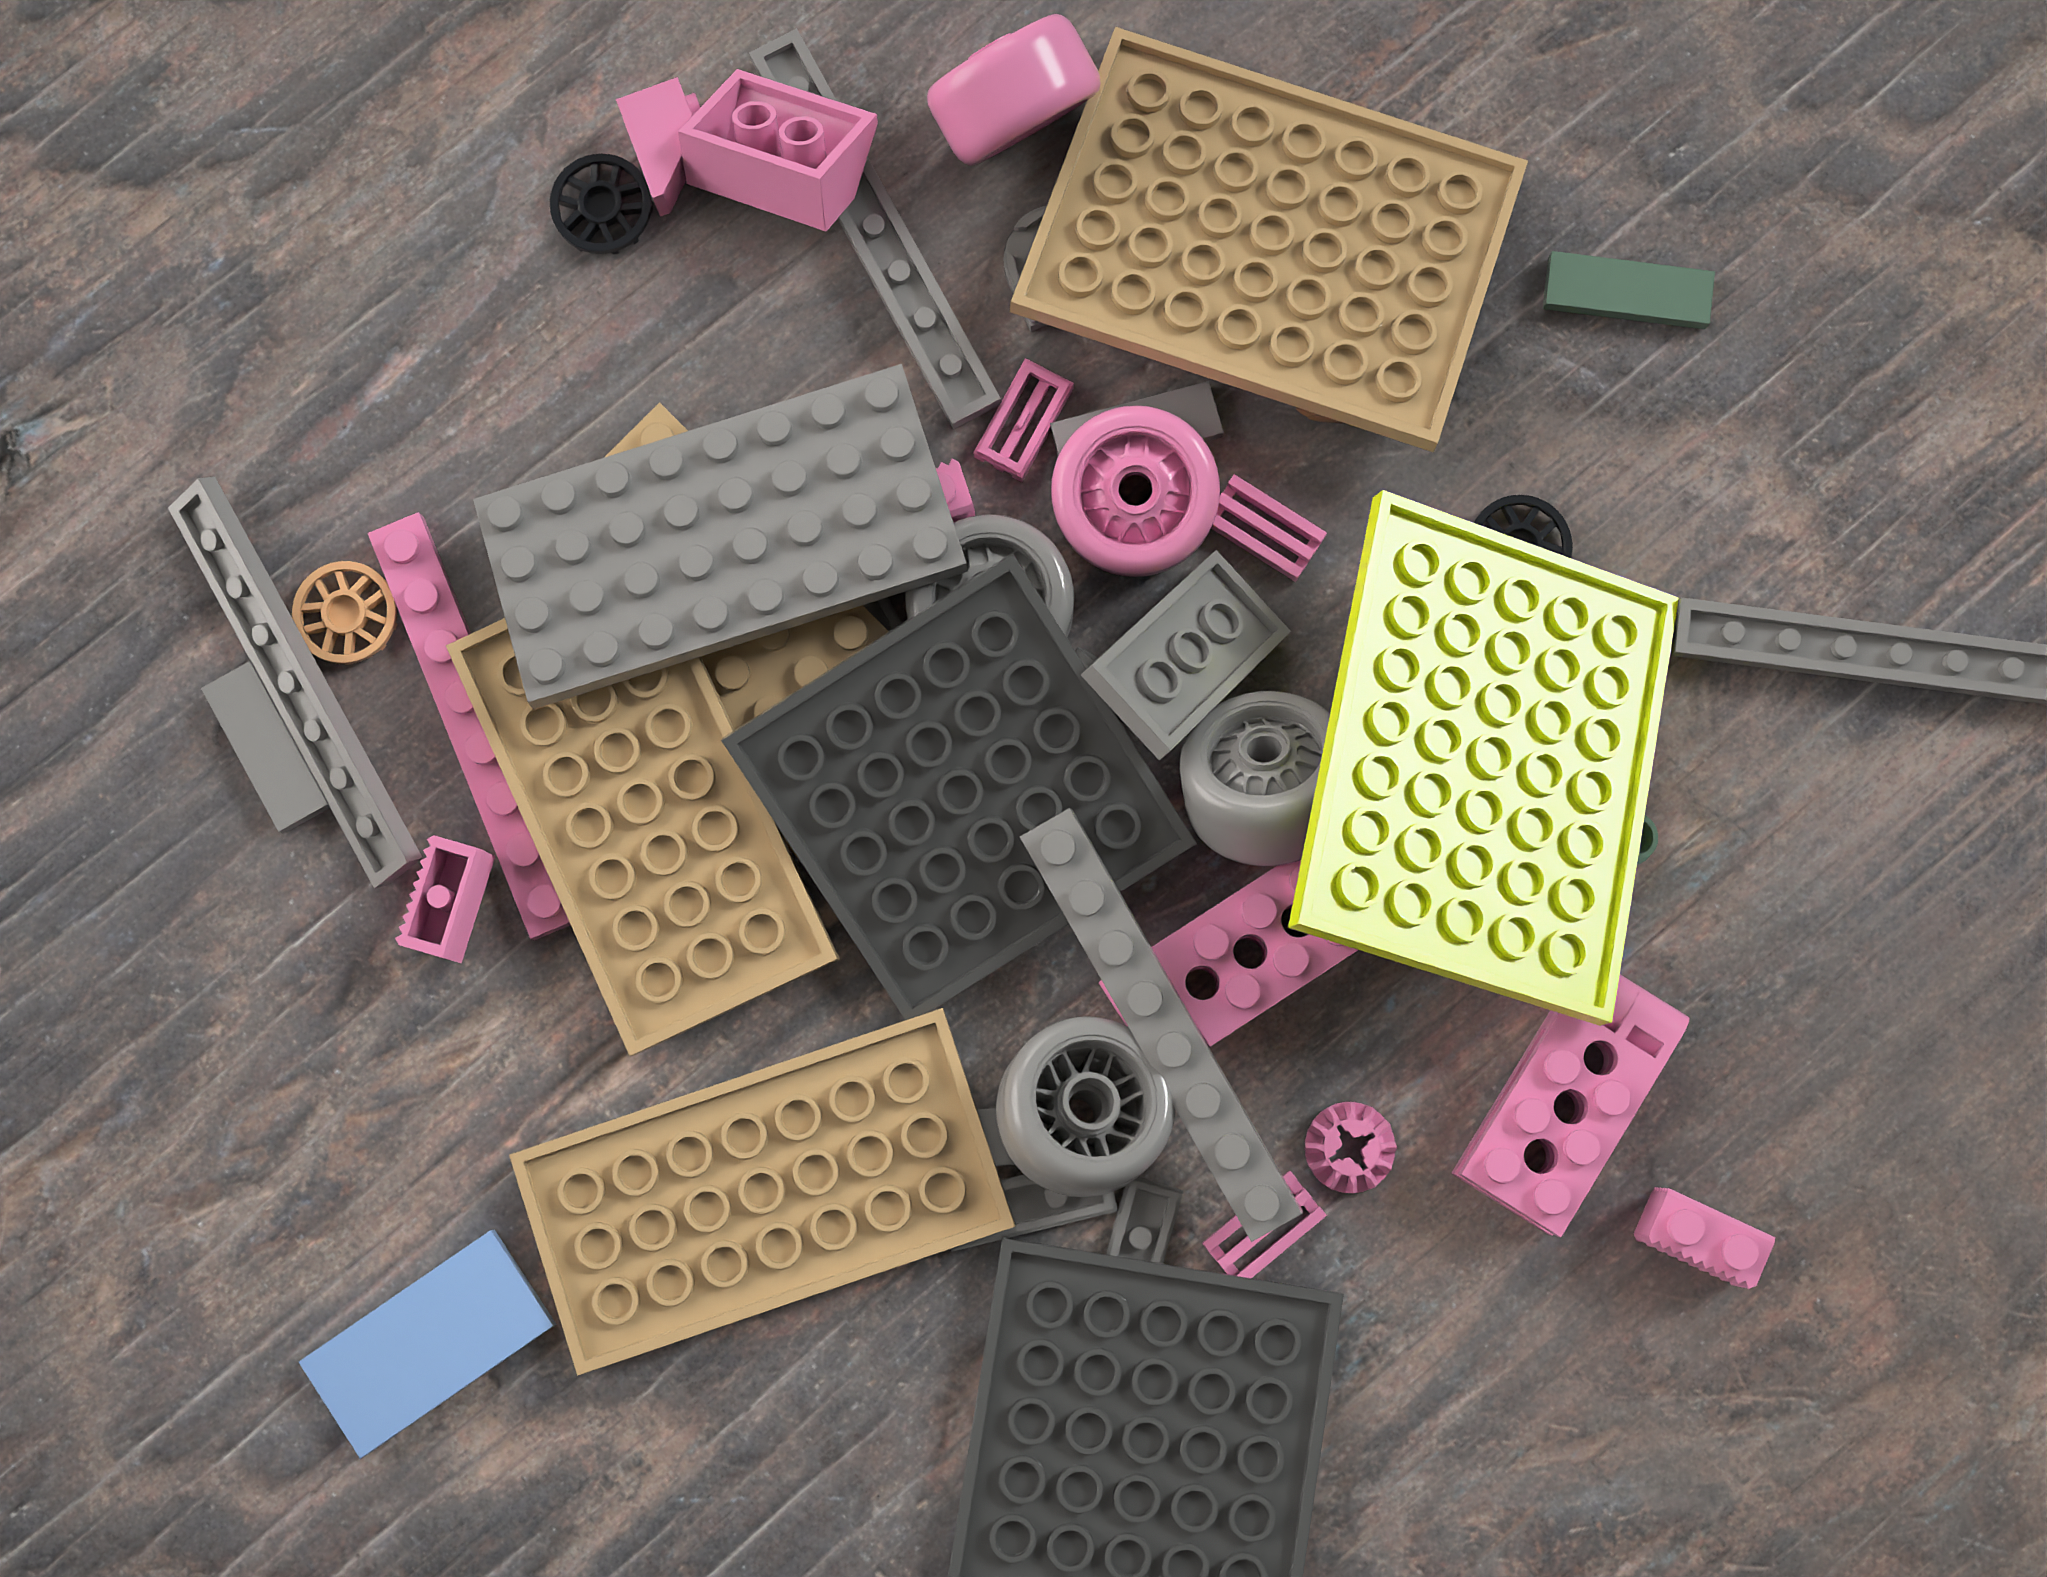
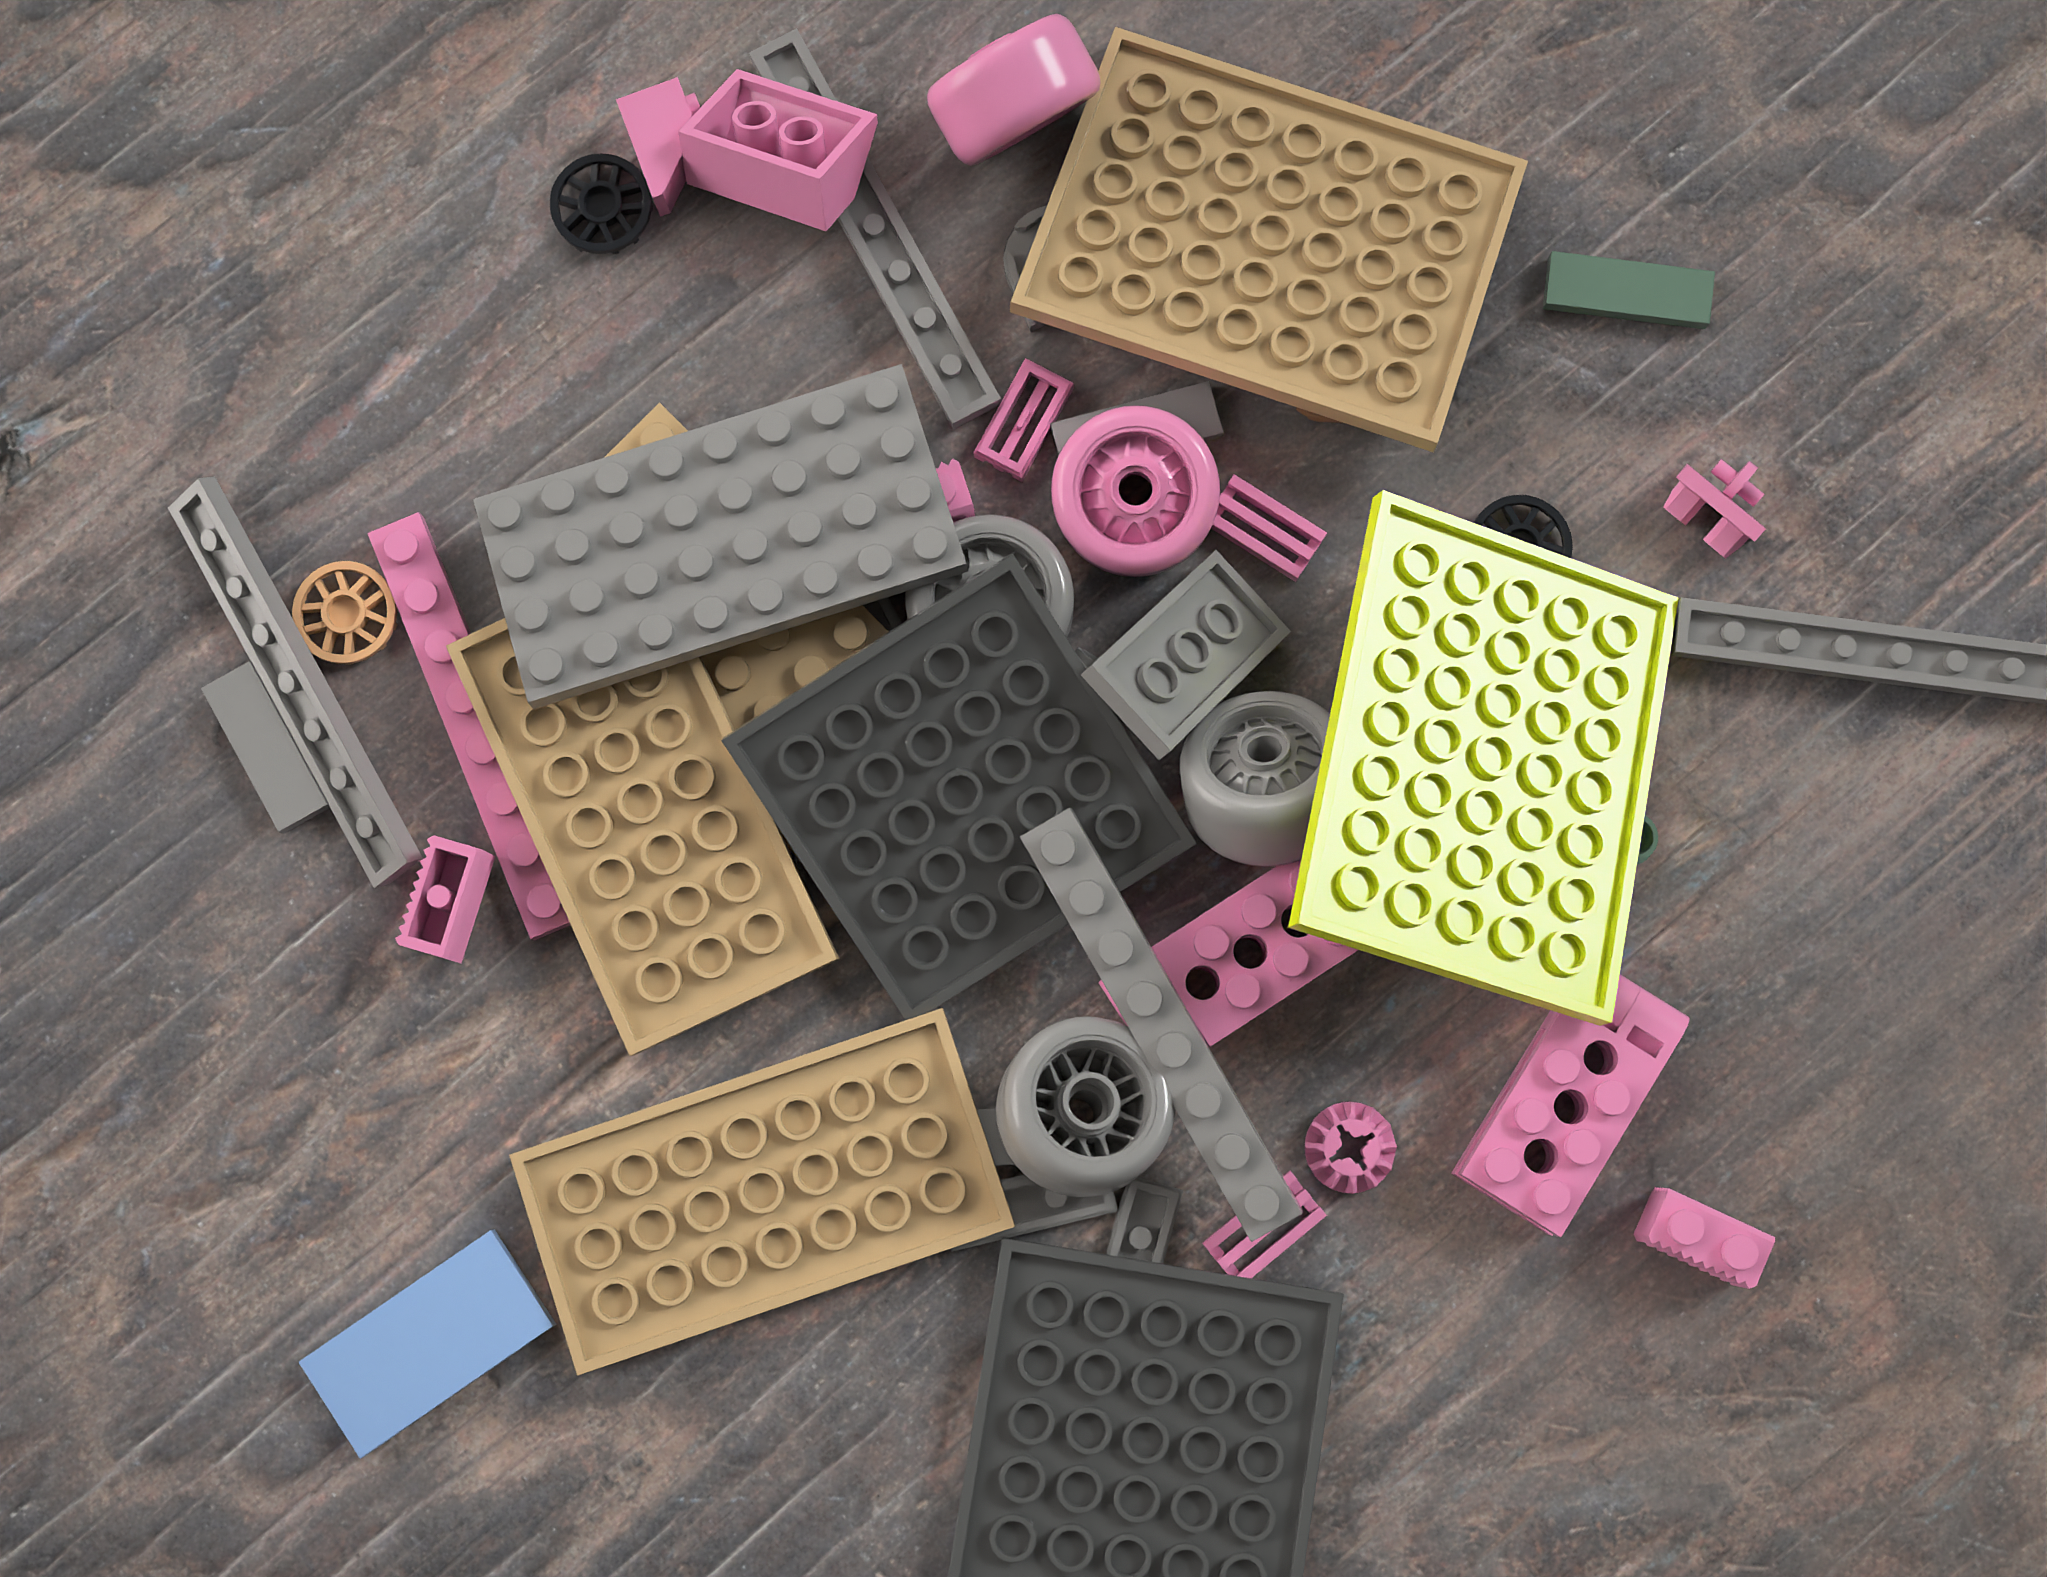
none -> bright pink hips [1663,459,1766,559]

